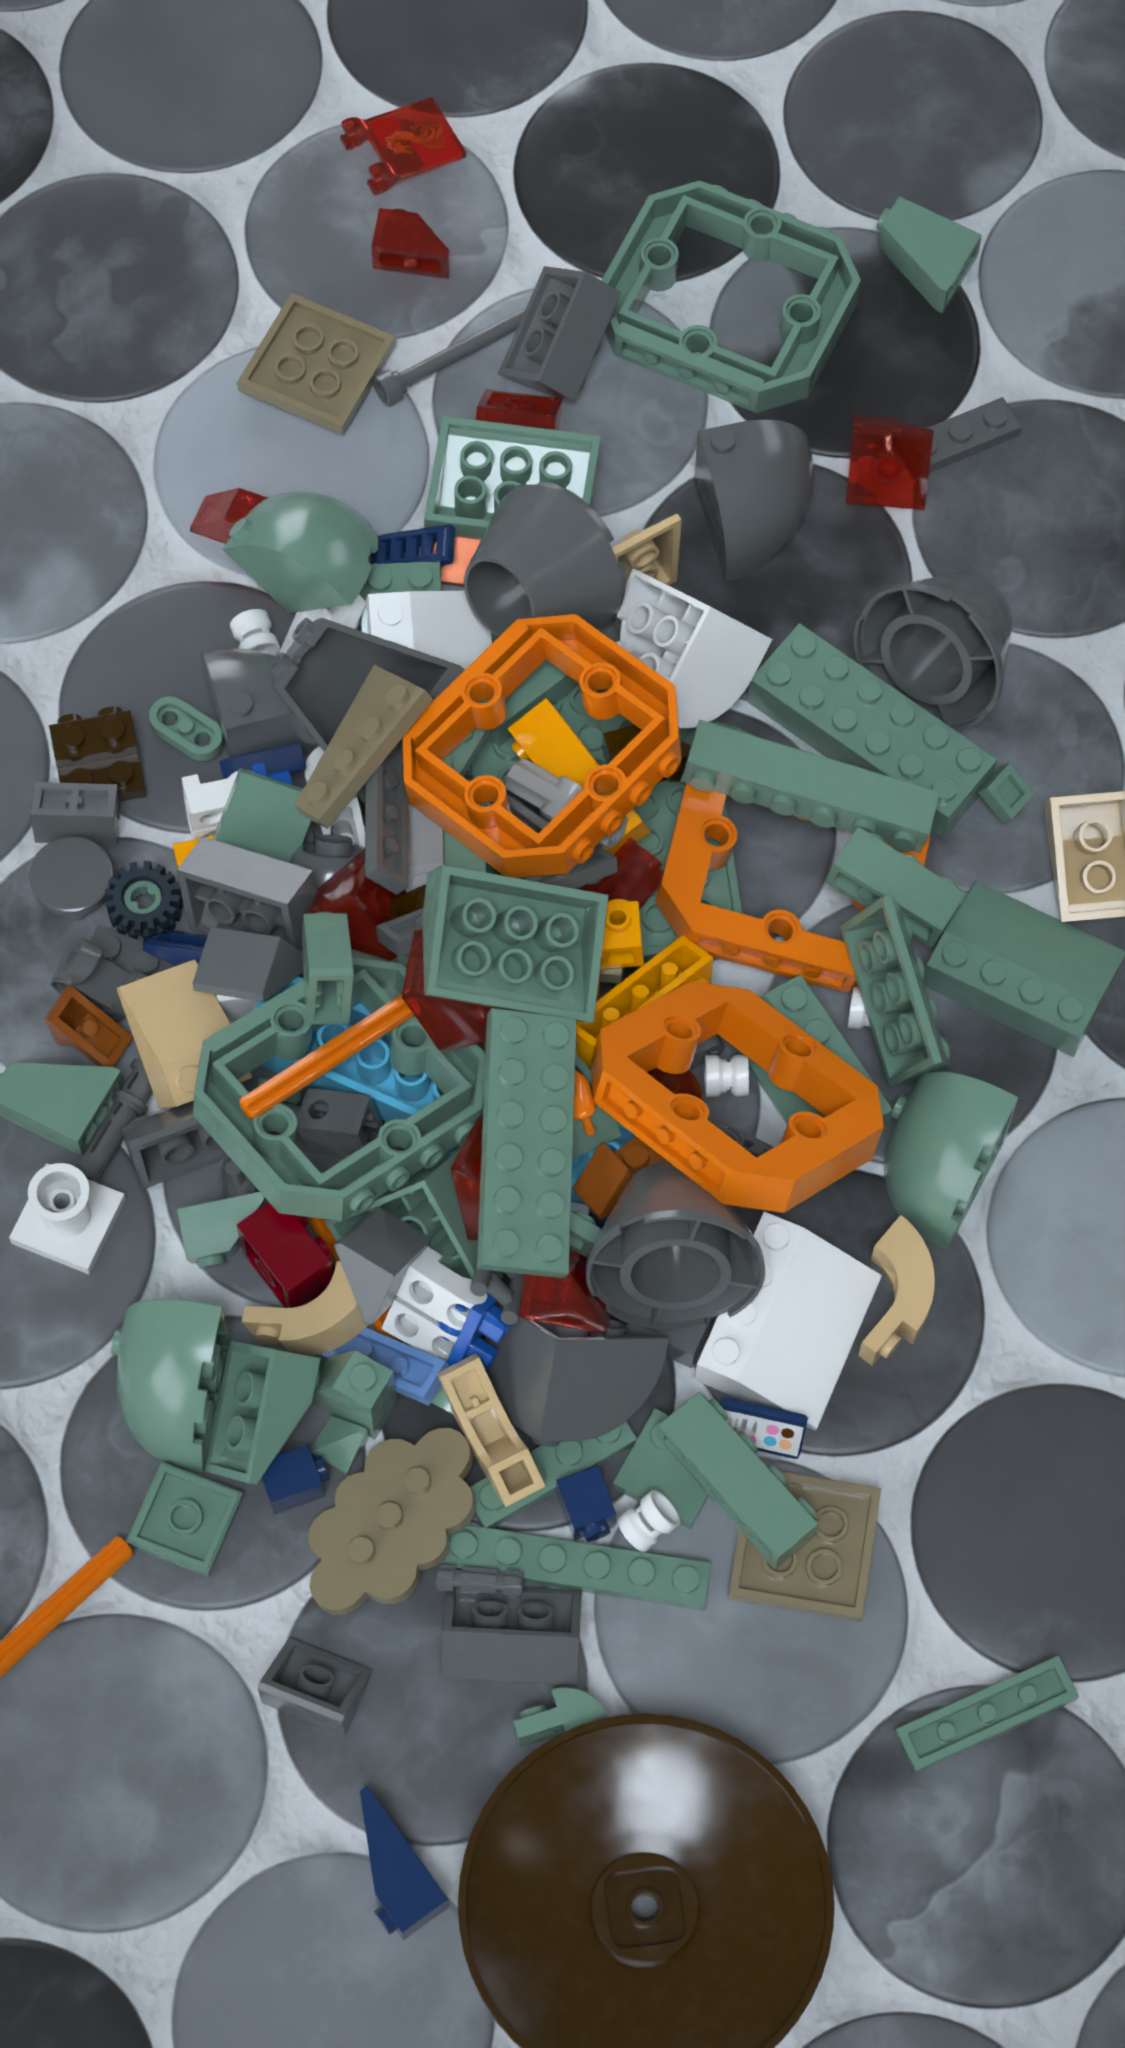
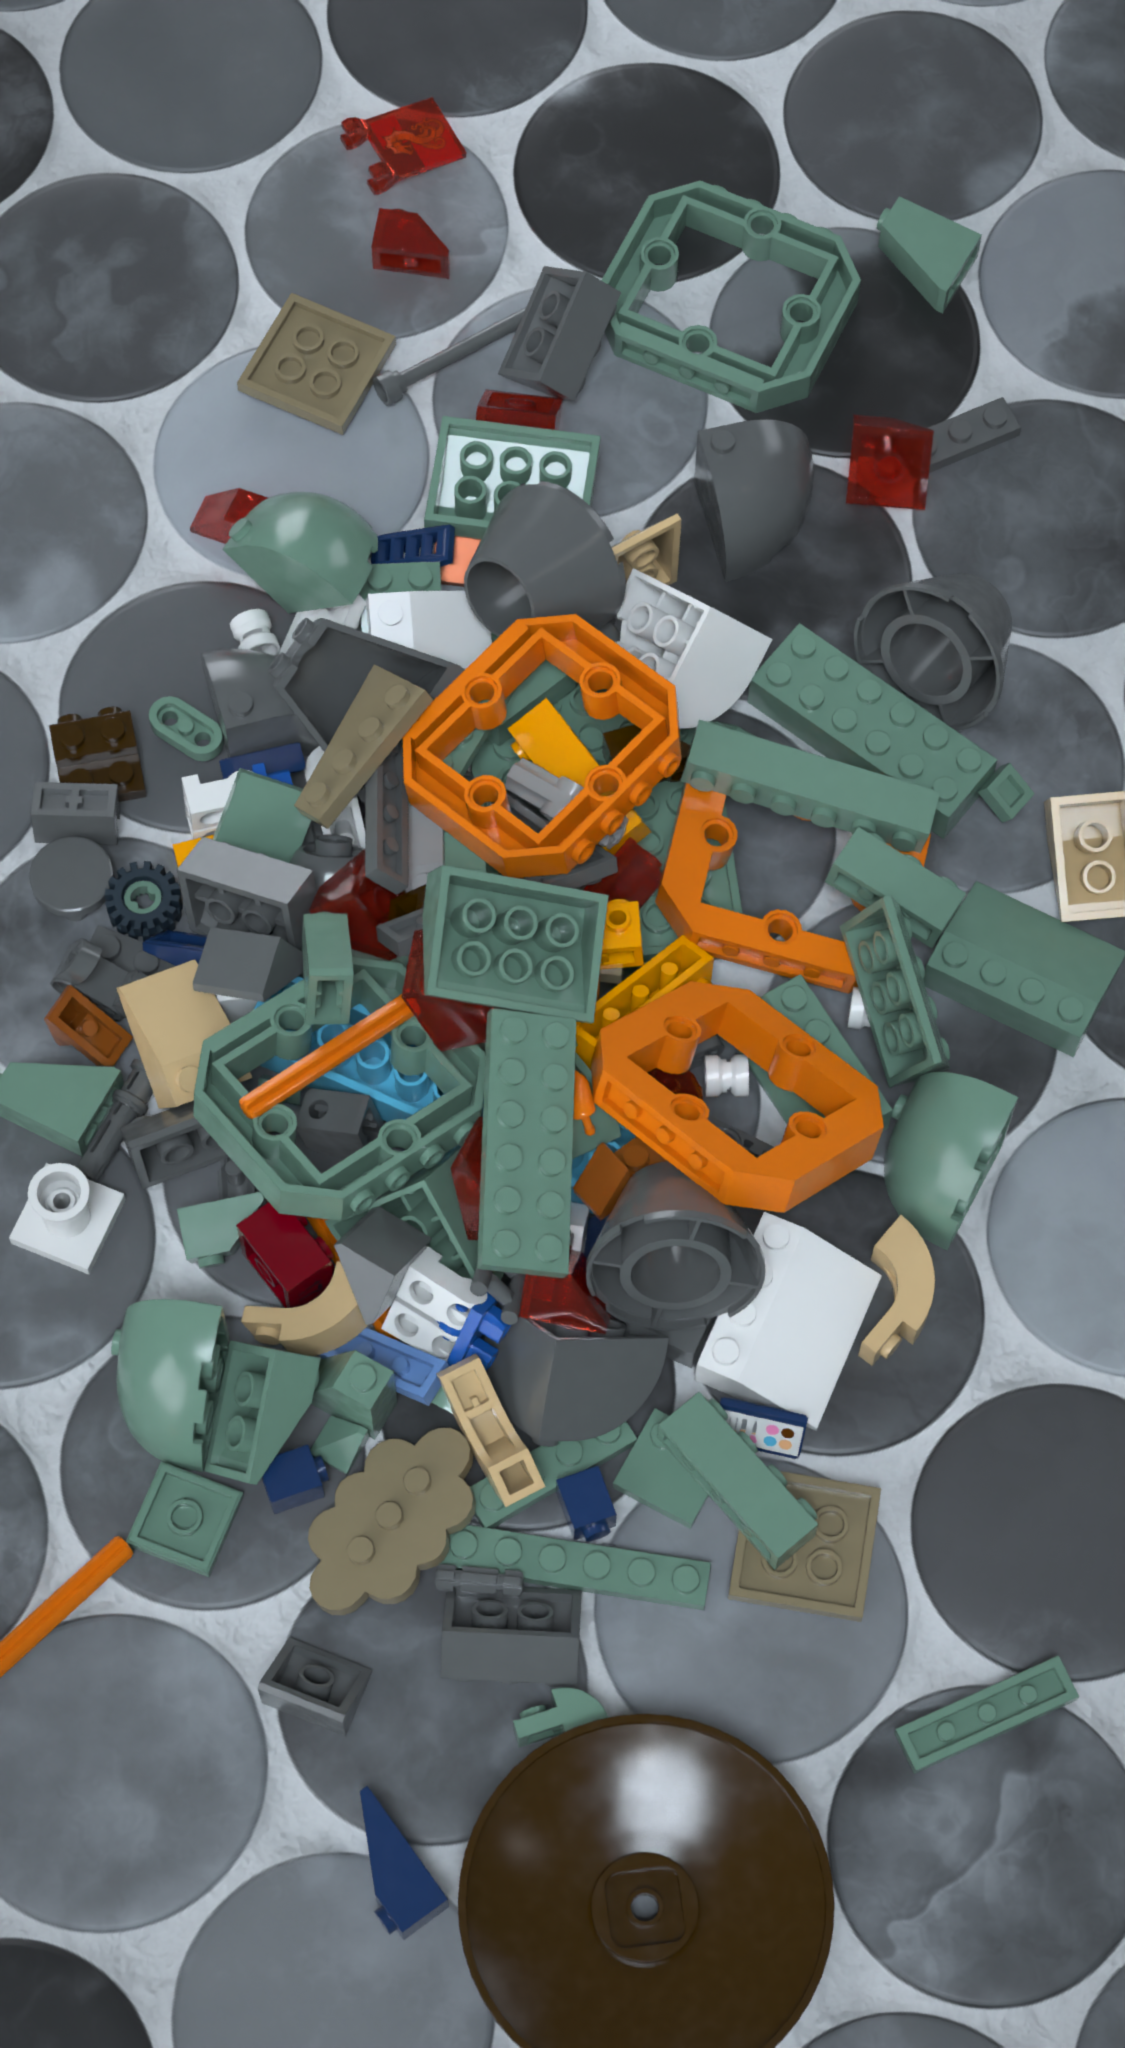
sand green plate [569,1211,602,1257] -> none
white wheel [618,1490,681,1552] -> none

